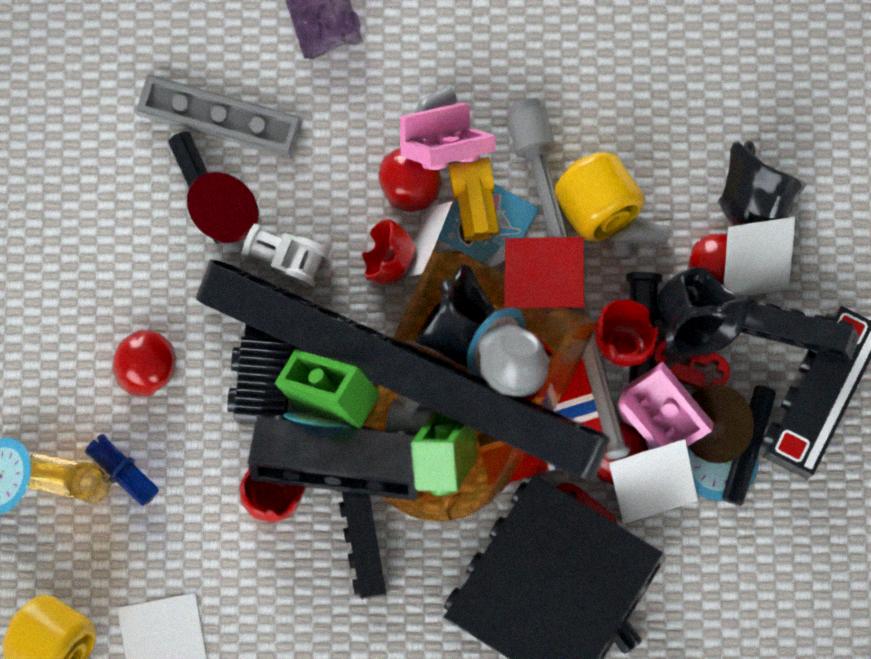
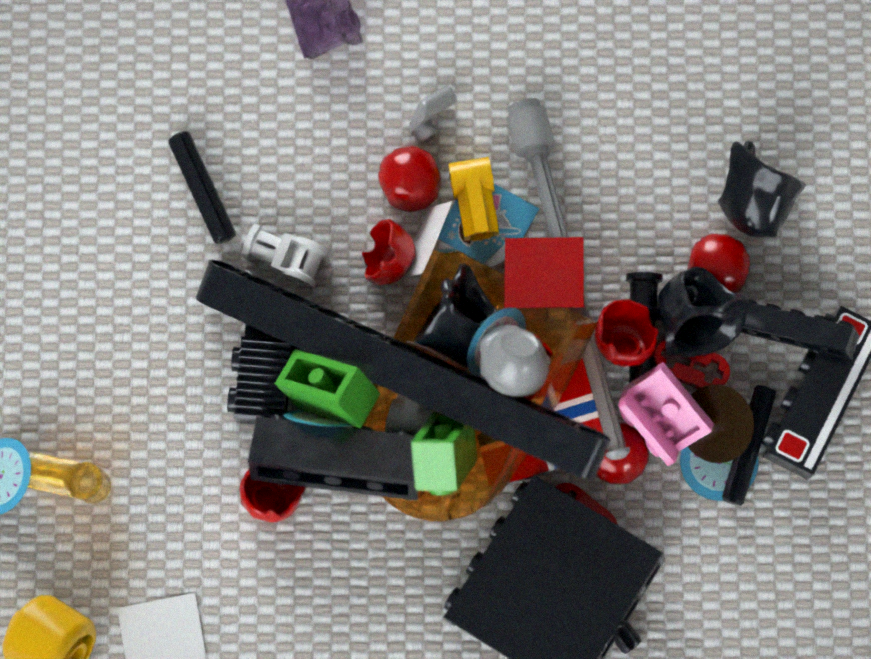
clear blue axle [85,434,159,506] -> none
red hair [112,330,177,397] -> none
light grey tile [136,74,303,158] -> none
dark red sticker [187,172,259,243] -> none
black piece [337,491,387,600] -> none
bright pink bracket [400,103,496,170] -> none
yellow head [554,152,645,242] -> none
light grey arm [609,222,670,260] -> none
white sticker [609,439,698,524] -> none
white sticker [724,216,795,296] -> none

